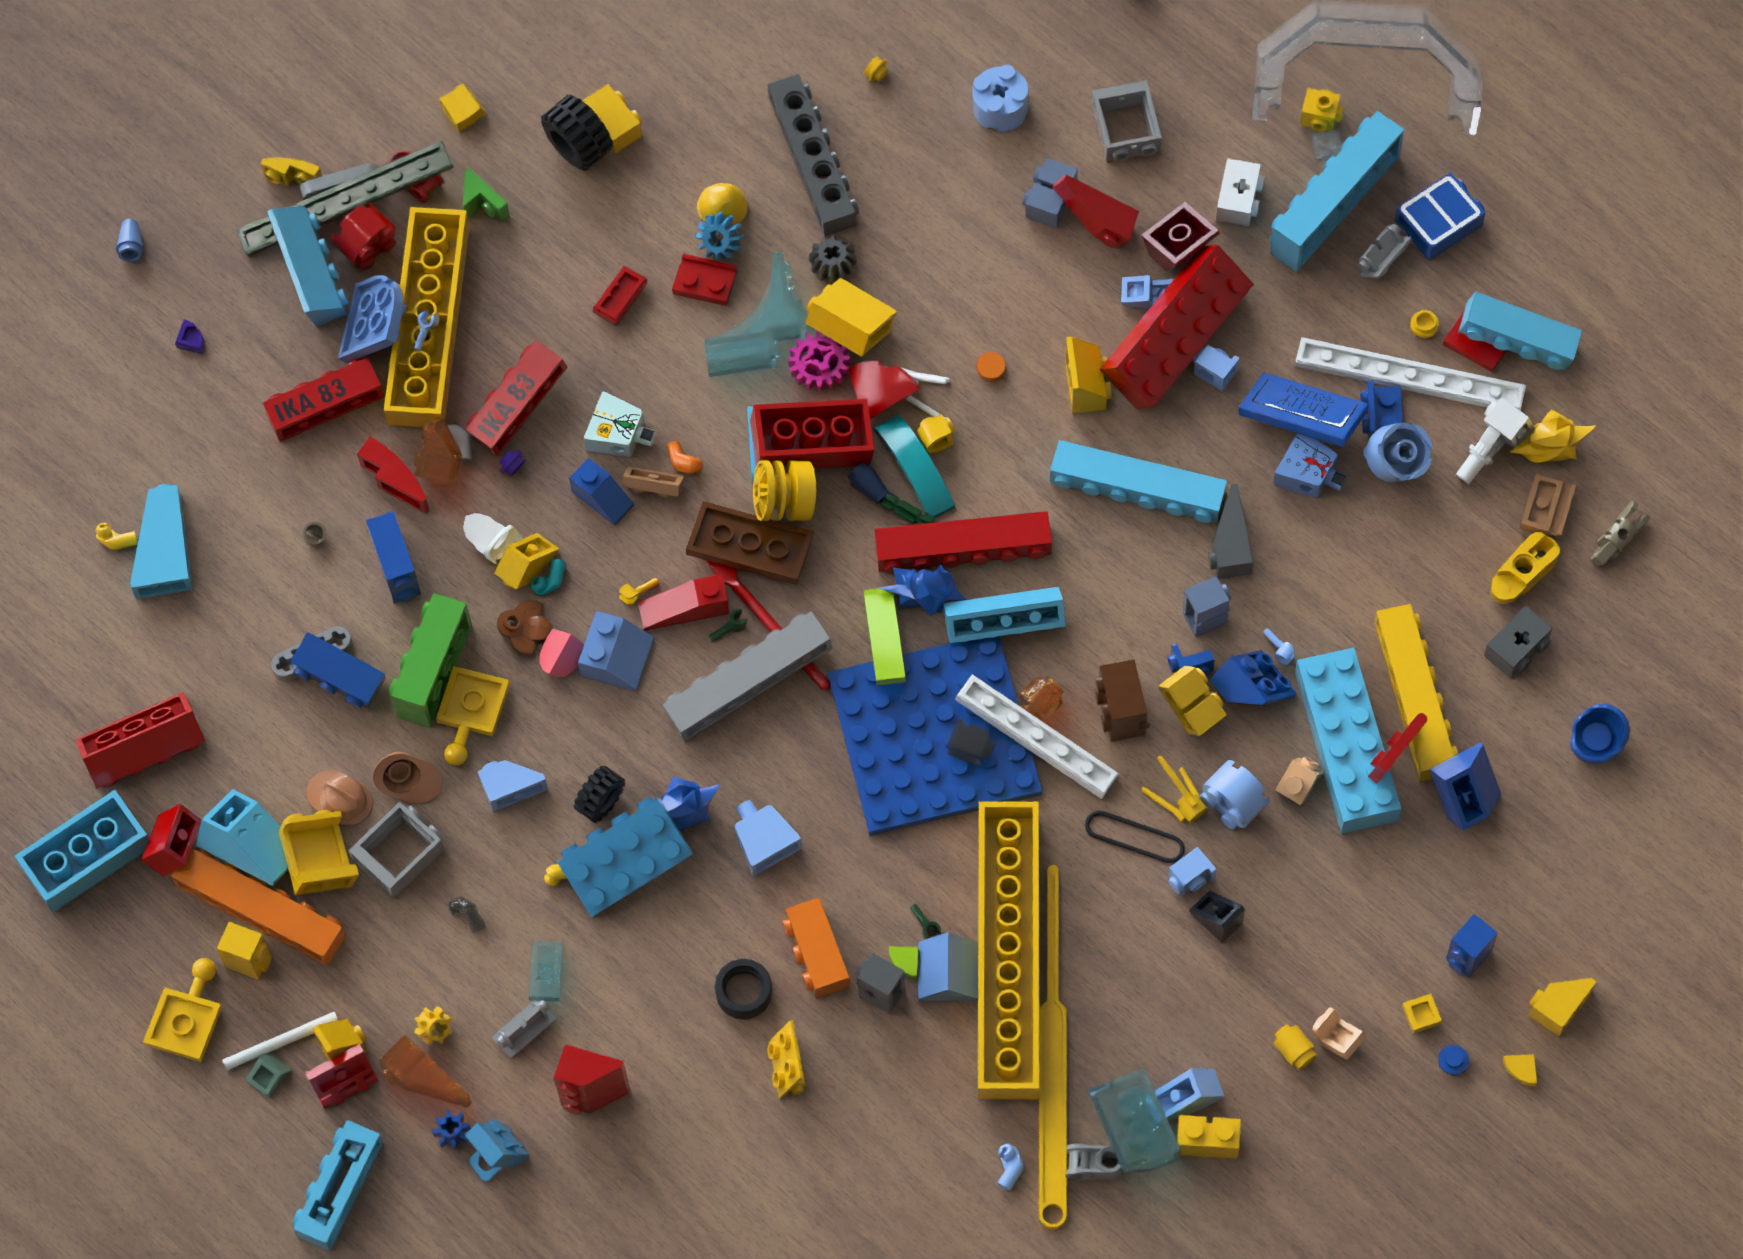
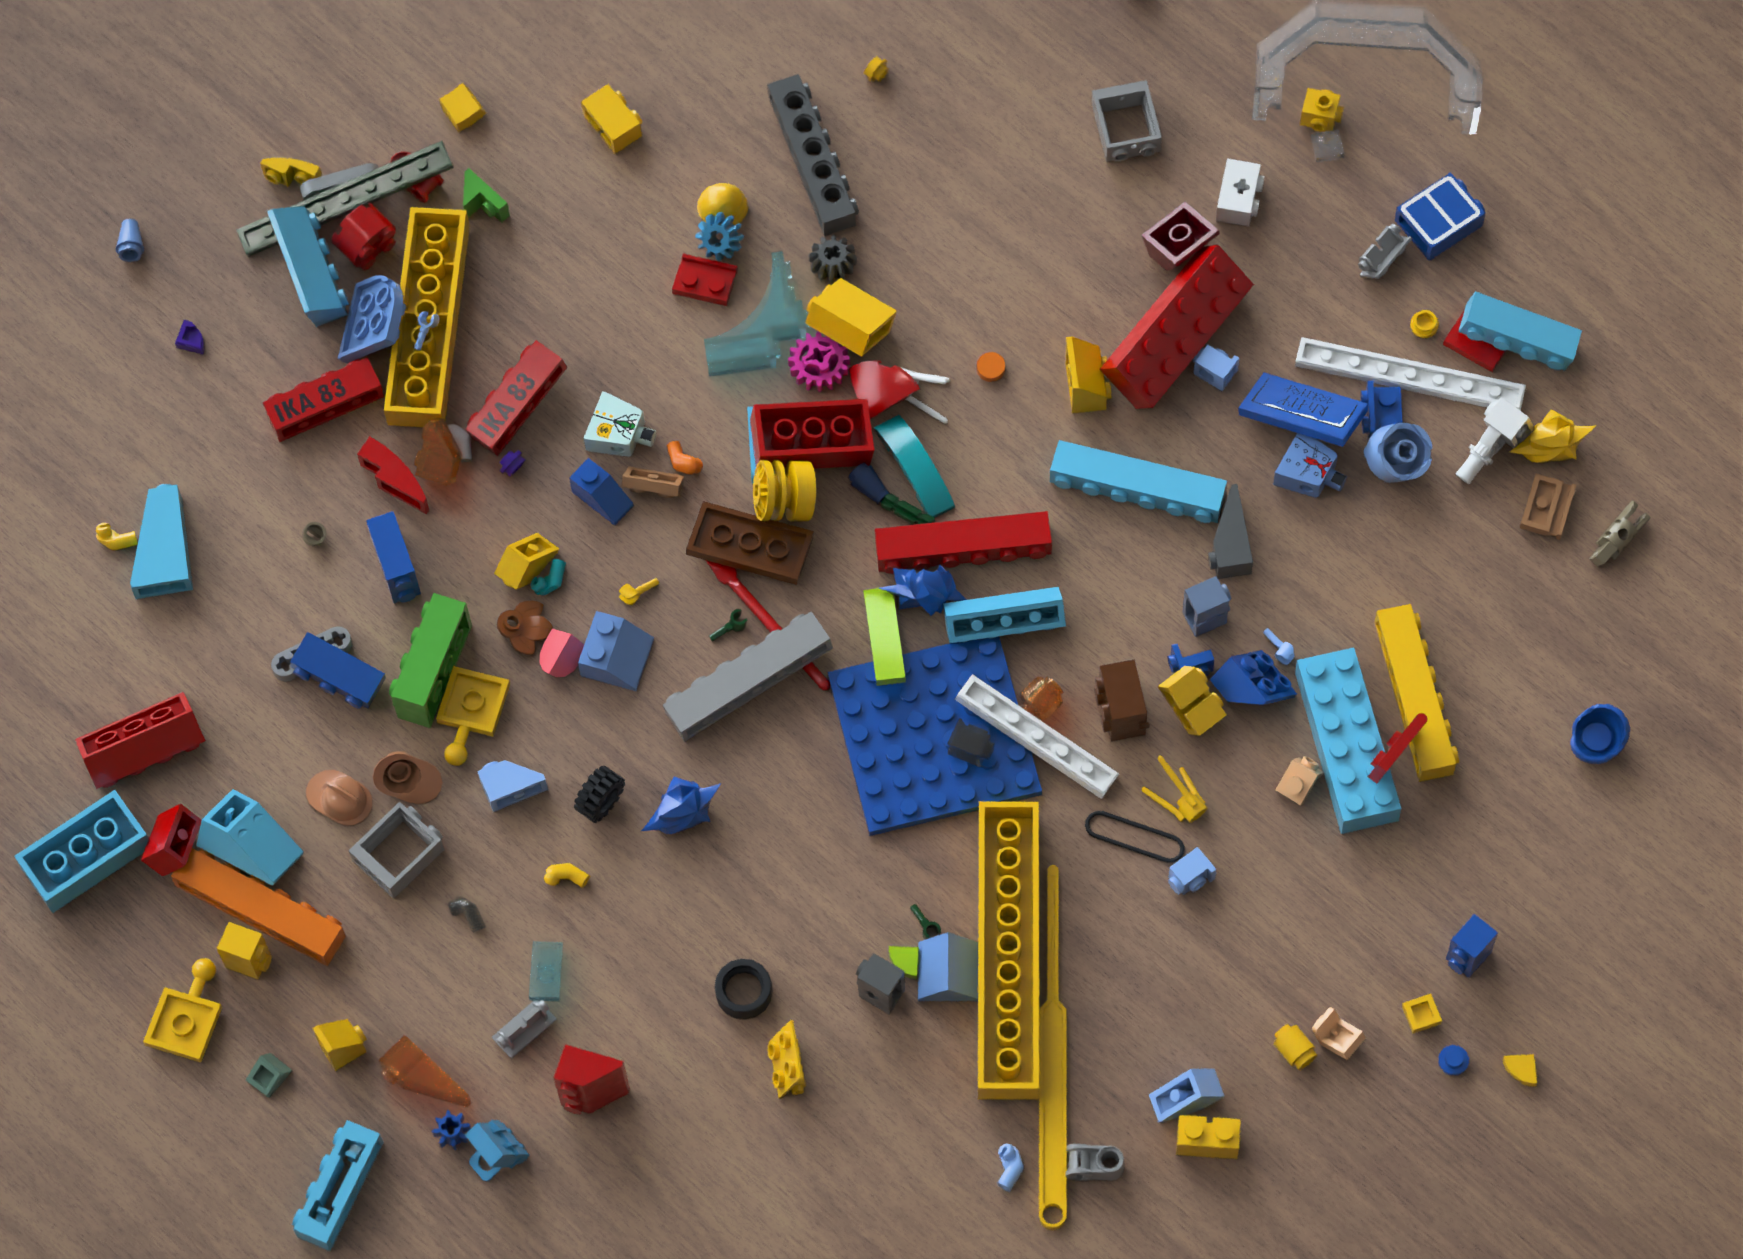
white bar [223,1011,338,1071] -> none
yellow panel [278,810,359,895] -> none
red plate [305,1044,379,1109] -> none
yellow gear [414,1006,453,1045] -> none
white piece [463,513,522,564] -> none
black tyre [541,94,613,171] -> none
dark azure bracket [557,796,693,917] -> none
red plate [592,266,648,326] -> none
red slope [638,574,729,631] -> none
light blue torso [734,800,802,876] -> none
orange brick [782,897,850,999] -> none
yellow plate [917,414,955,453] -> none
light blue brick [972,65,1029,132] -> none
sand blue piece [1022,158,1078,228] -> none
red slope [1053,175,1139,249] -> none
clear light blue slope [1088,1068,1181,1173] -> none
light blue slope [1121,275,1174,309] -> none
black slope [1189,891,1245,943] -> none
light blue brick [1200,760,1270,830] -> none
medium azure brick [1270,111,1404,273] -> none
blue slope [1429,742,1501,831] -> none
dark grey brick [1484,606,1552,678] -> none
yellow piece [1490,532,1560,604] -> none
yellow slope [1529,978,1597,1037] -> none

